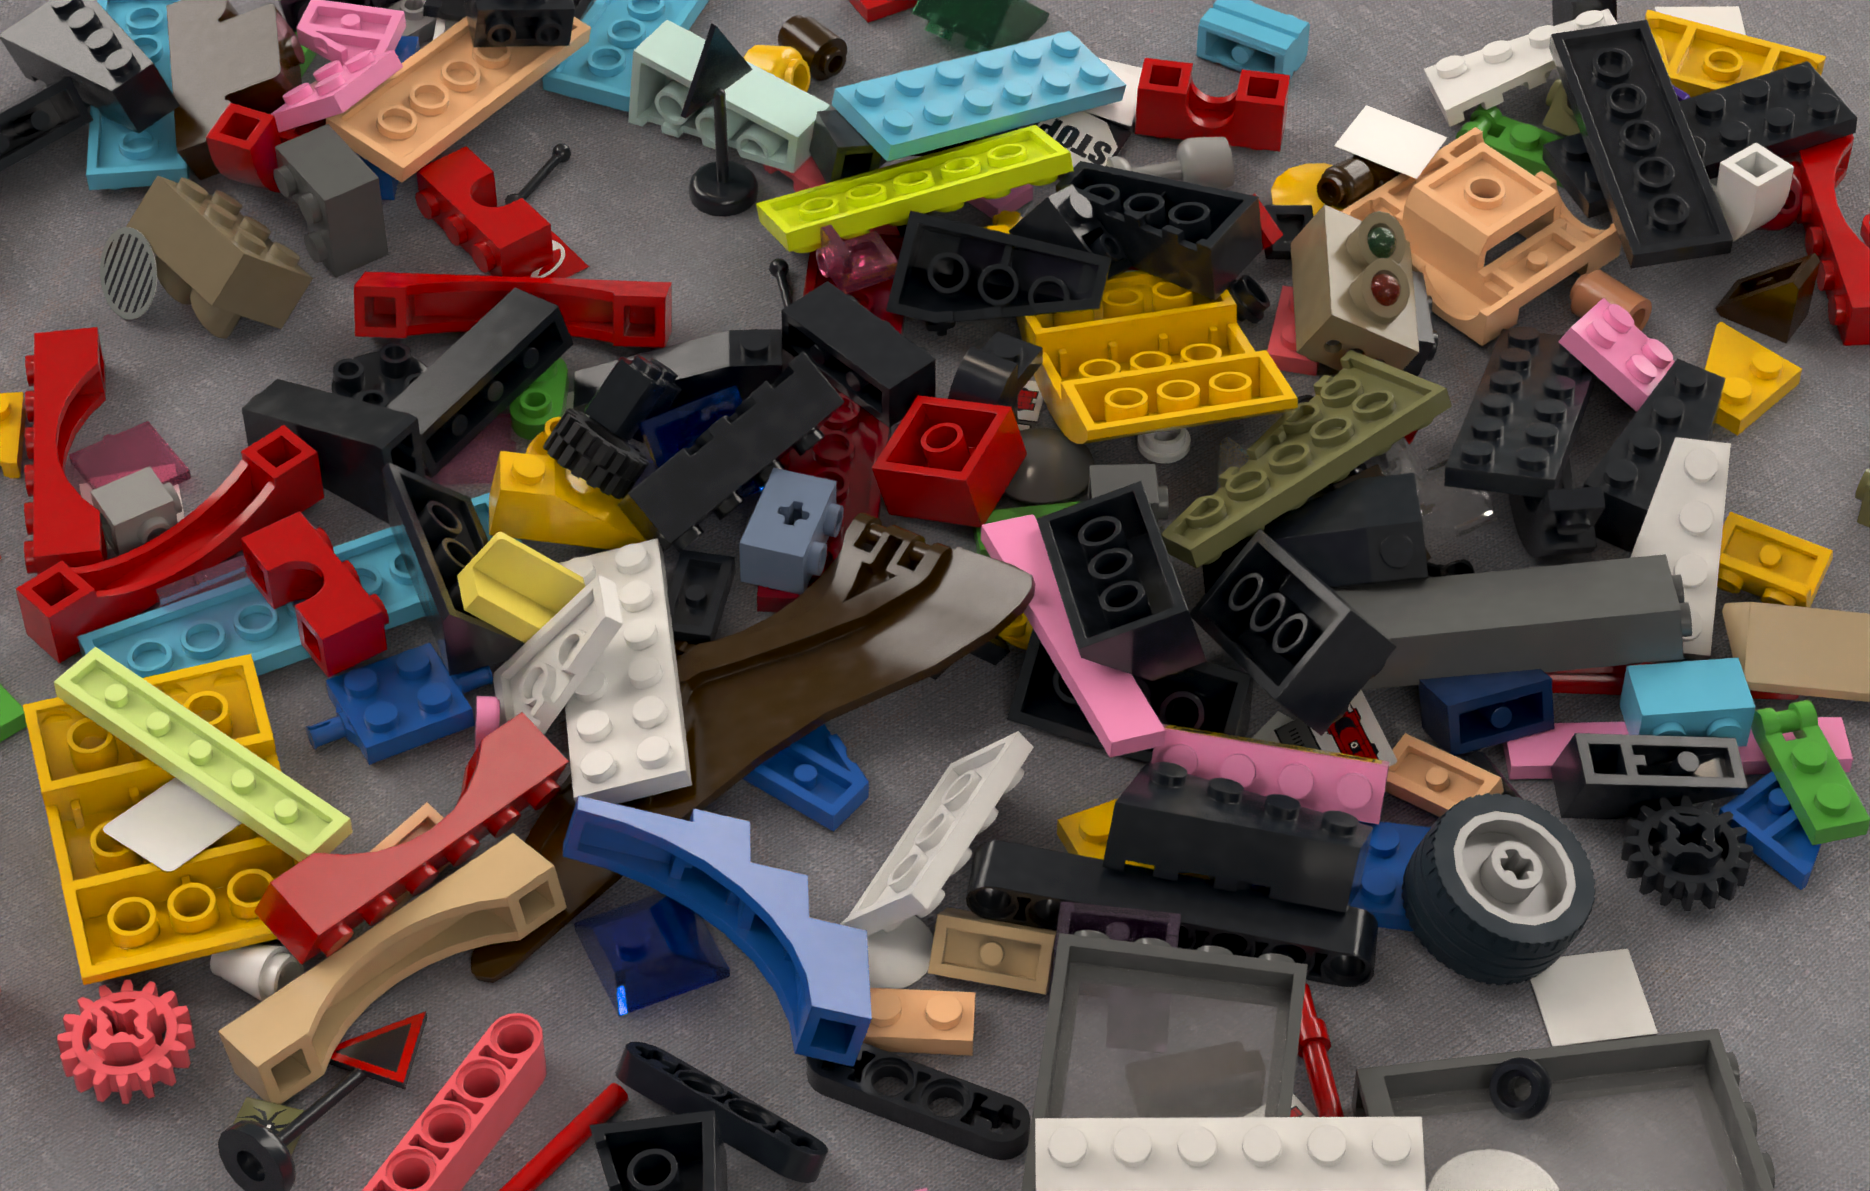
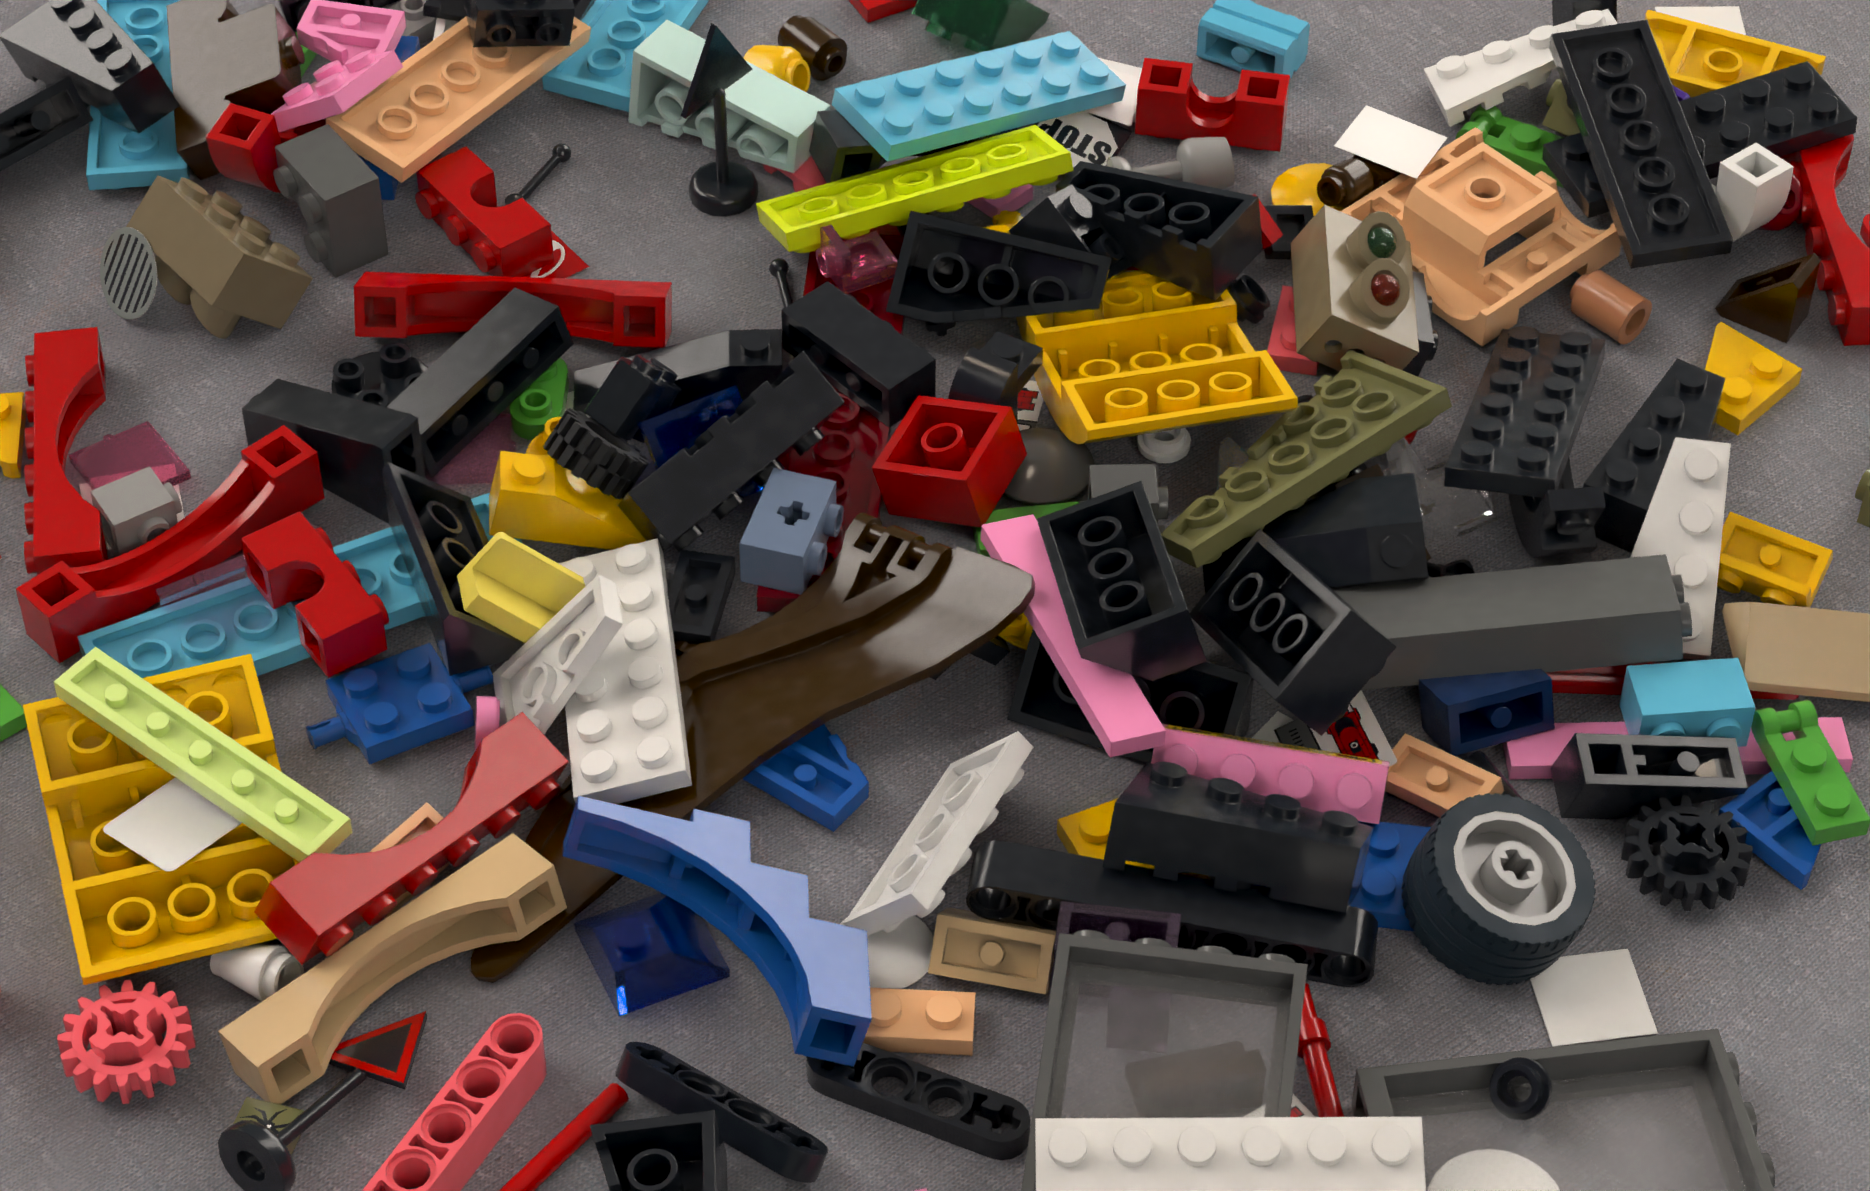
bright pink plate [1558,298,1675,412] -> none

